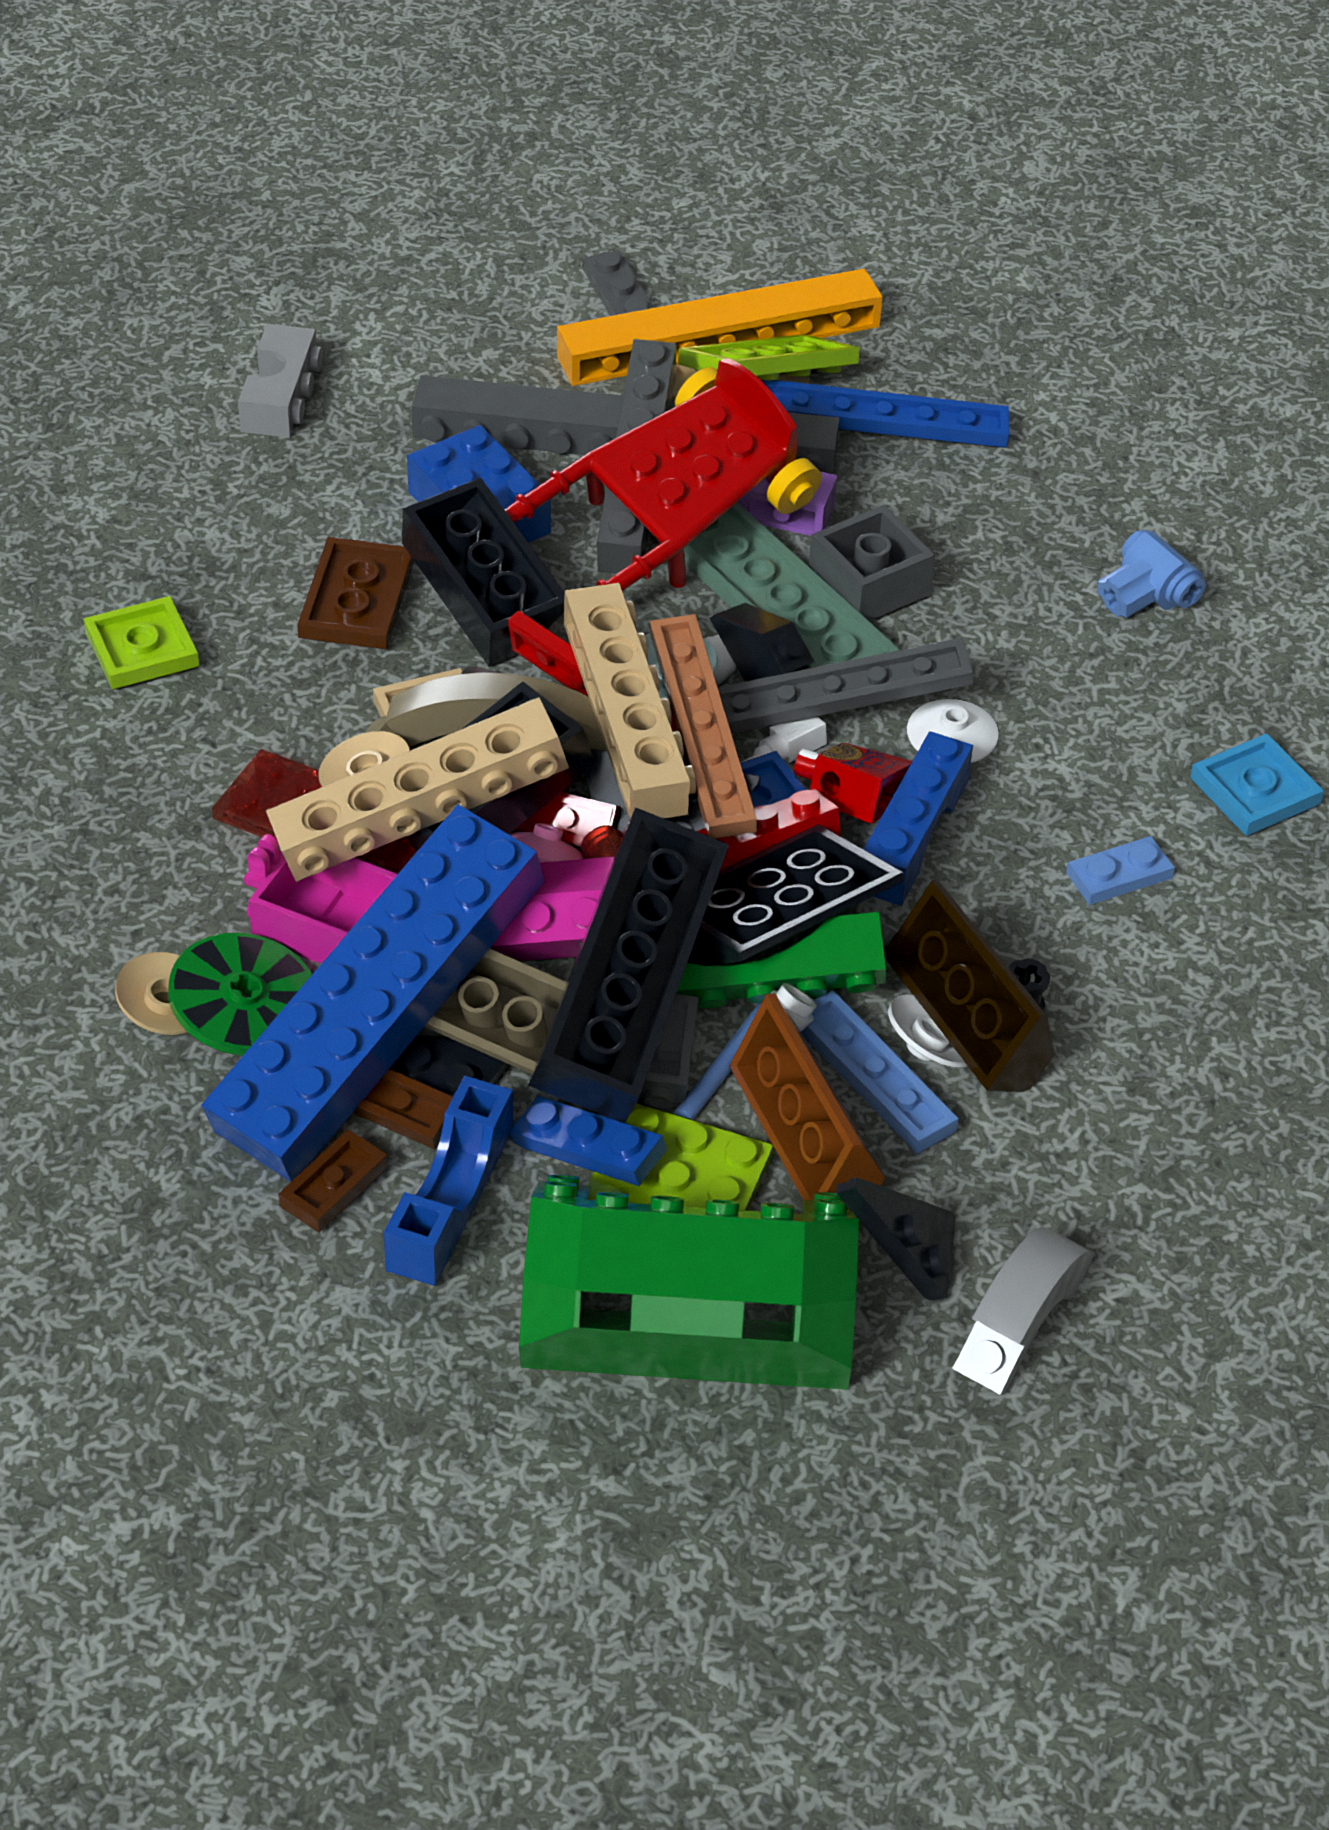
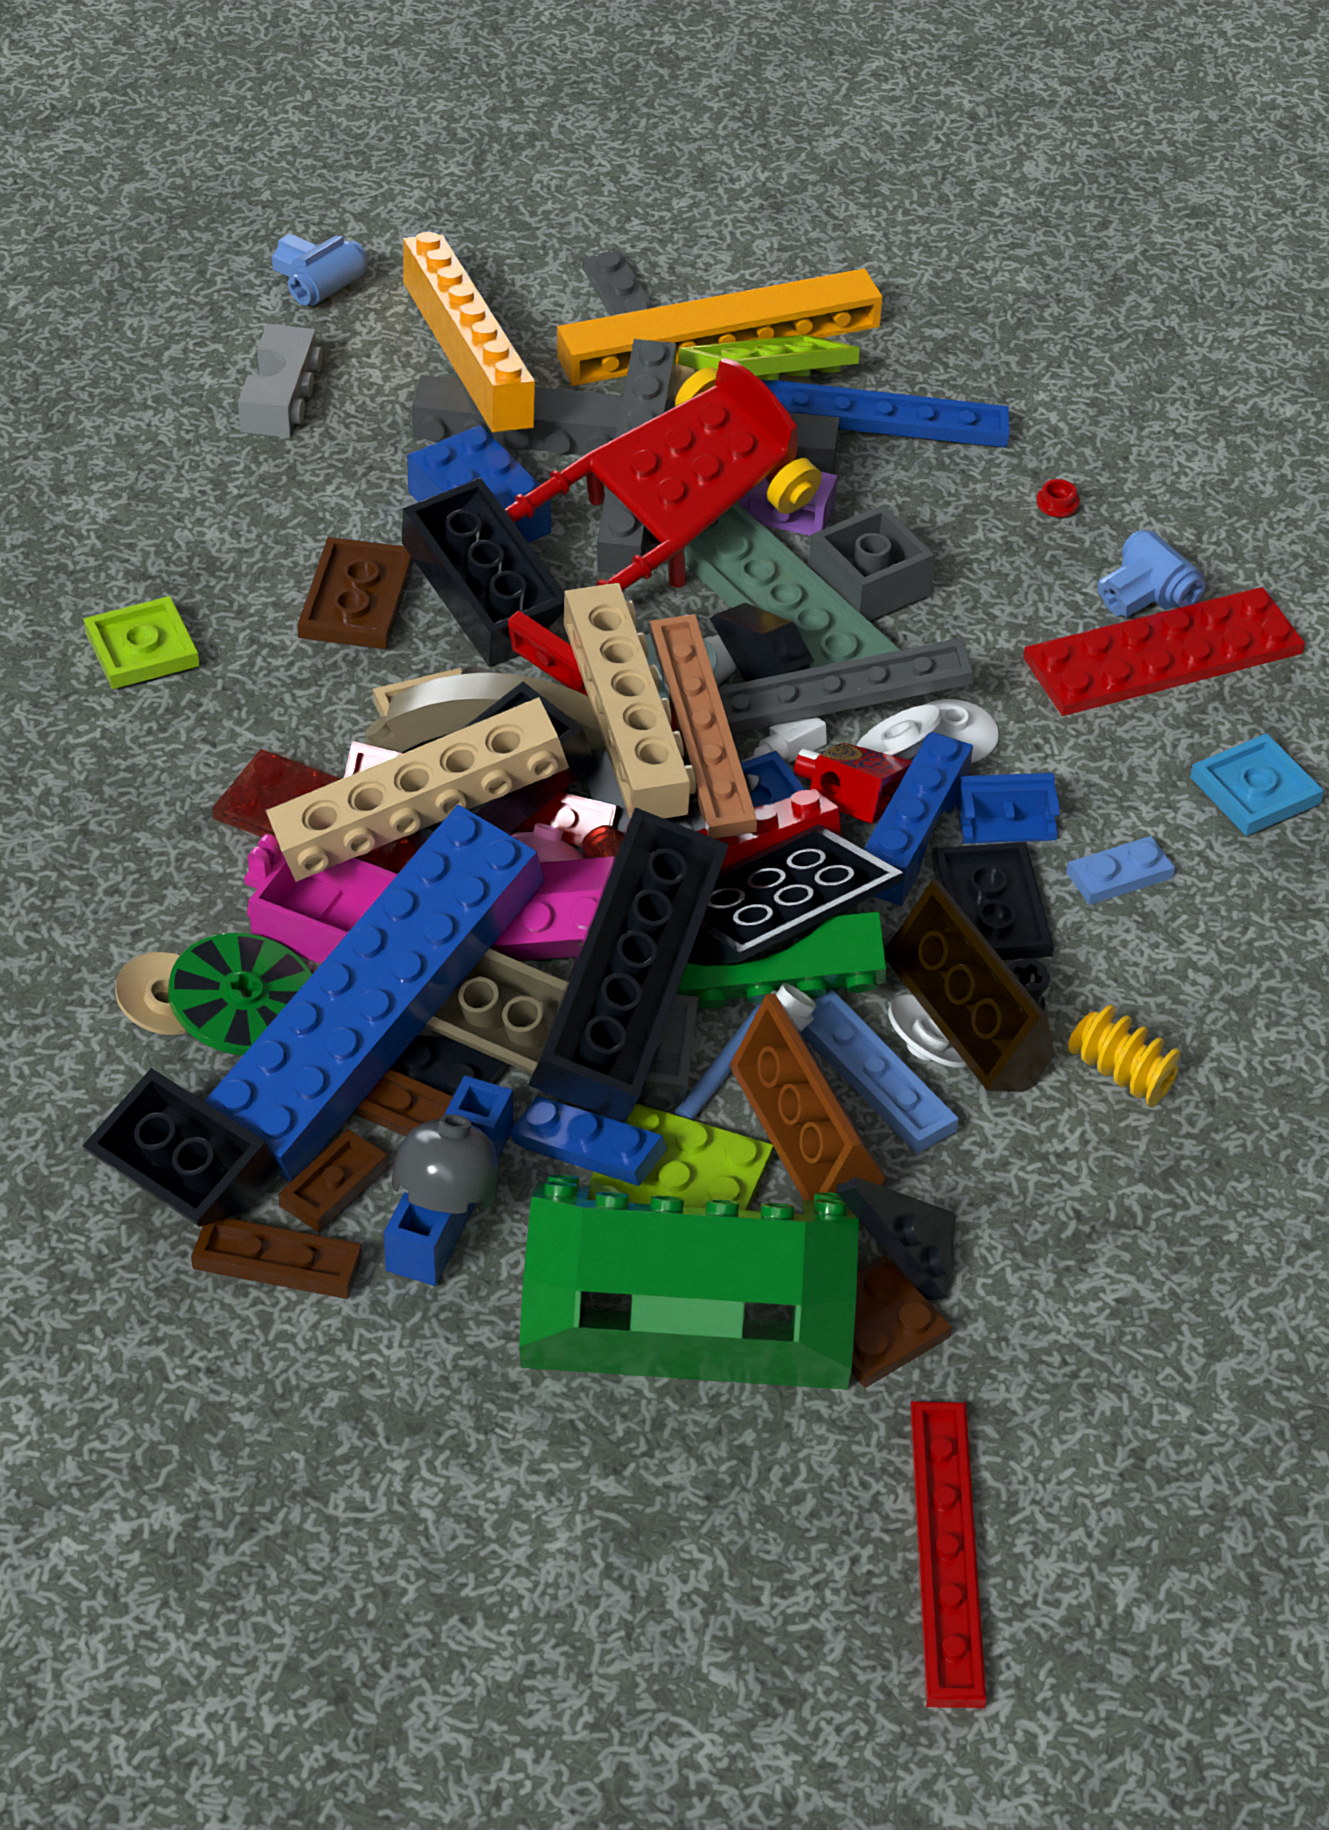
tan dish [319,731,410,787] -> none
light grey arch [952,1227,1095,1395] -> none
none -> black slope [83,1068,282,1227]
none -> reddish brown plate [191,1218,363,1299]
none -> medium blue piece [271,233,368,306]
none -> dark grey cylinder [392,1114,500,1214]
none -> light orange brick [403,232,535,432]
none -> reddish brown plate [851,1255,952,1388]
none -> white dish [856,705,942,759]
none -> red tile [910,1401,986,1708]
none -> black tile [931,842,1054,960]
none -> blue hinge [956,773,1060,844]
none -> red plate [1023,587,1305,716]
none -> red plate [1036,479,1080,517]
none -> yellow piece [1067,1004,1181,1108]

